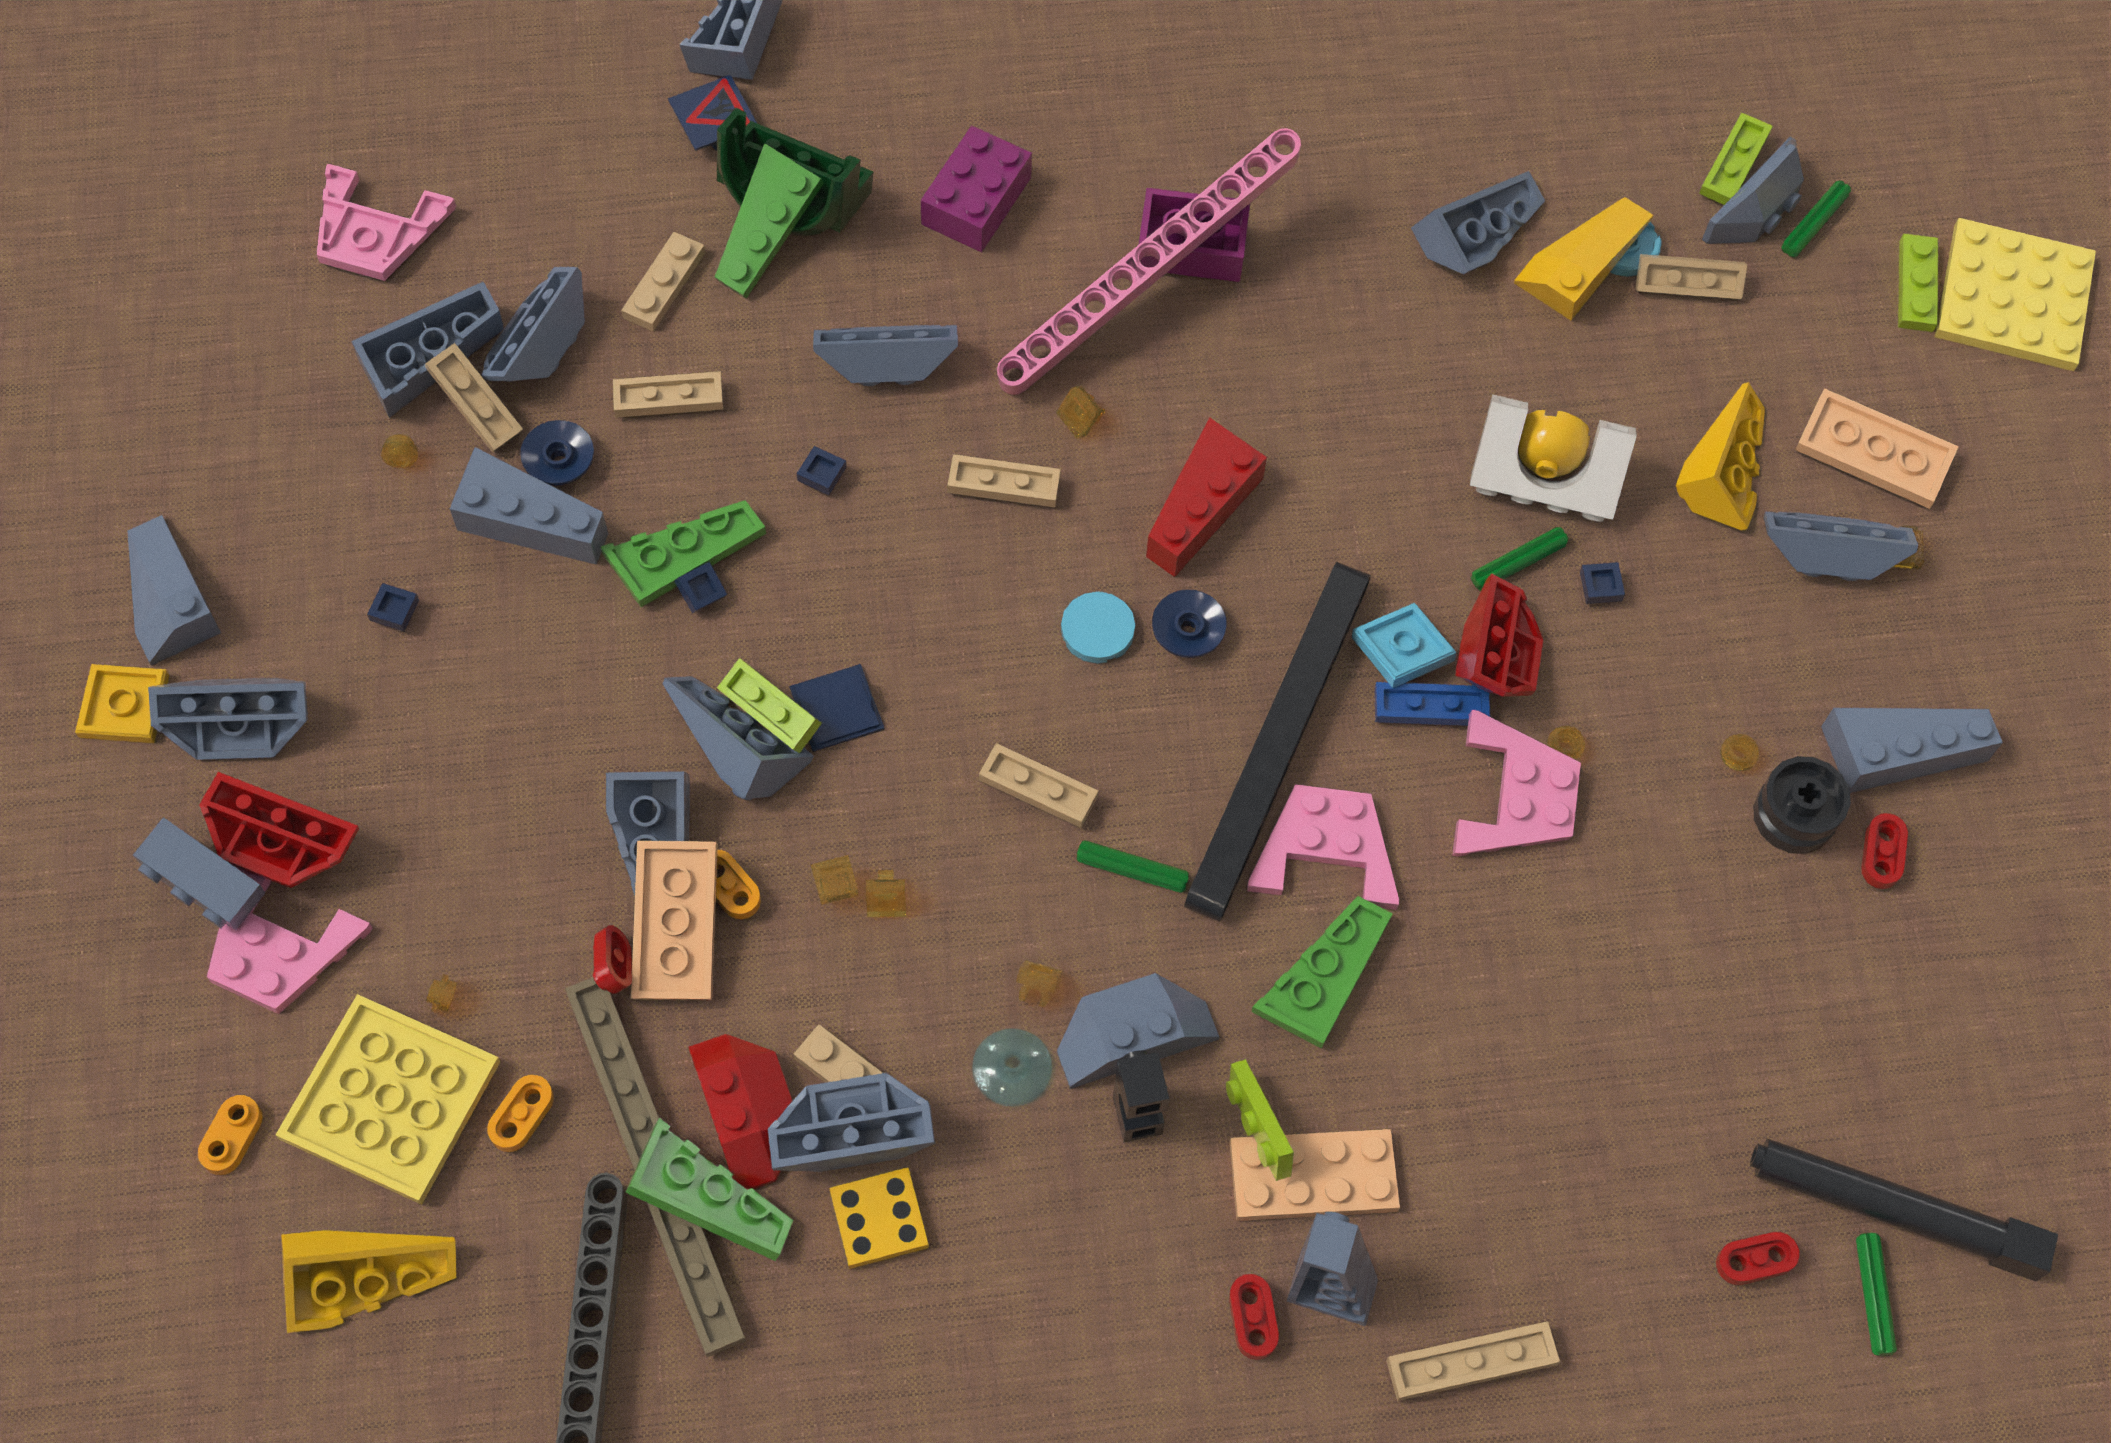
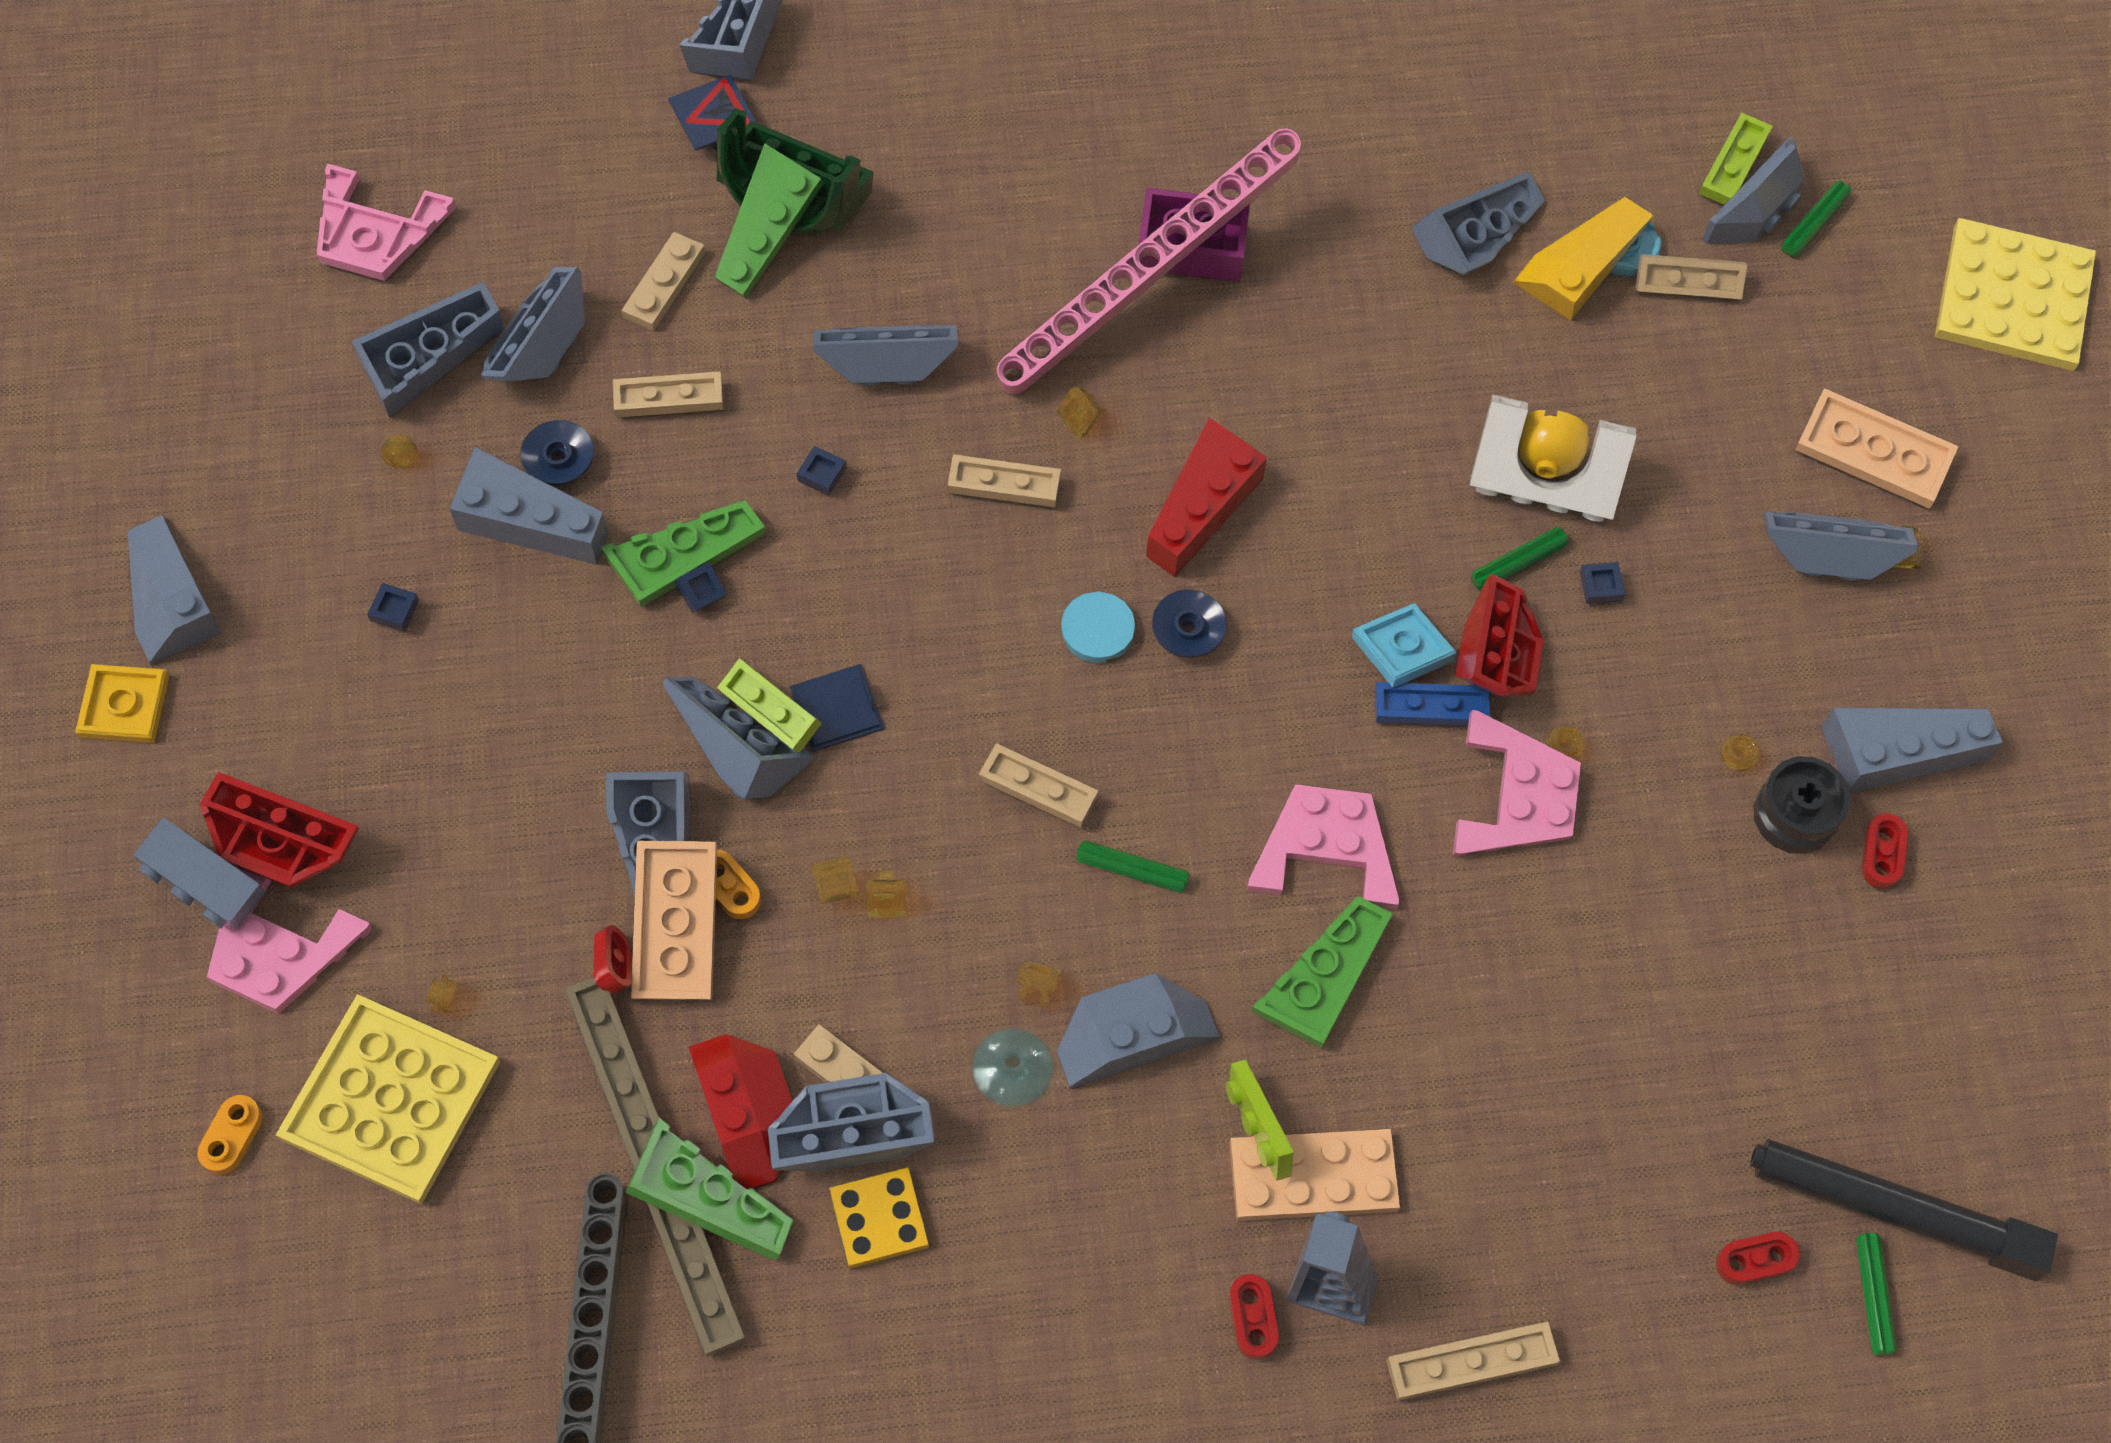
sand blue wedge [148,678,308,760] -> none
yellow wedge [281,1230,456,1333] -> none
tan plate [425,343,523,453] -> none
light orange plate [487,1075,554,1152] -> none
magenta brick [920,125,1032,253] -> none
black arch [1113,1050,1169,1143] -> none
black beam [1184,562,1371,922] -> none
yellow wedge [1676,382,1765,530] -> none
lime plate [1898,233,1938,332] -> none

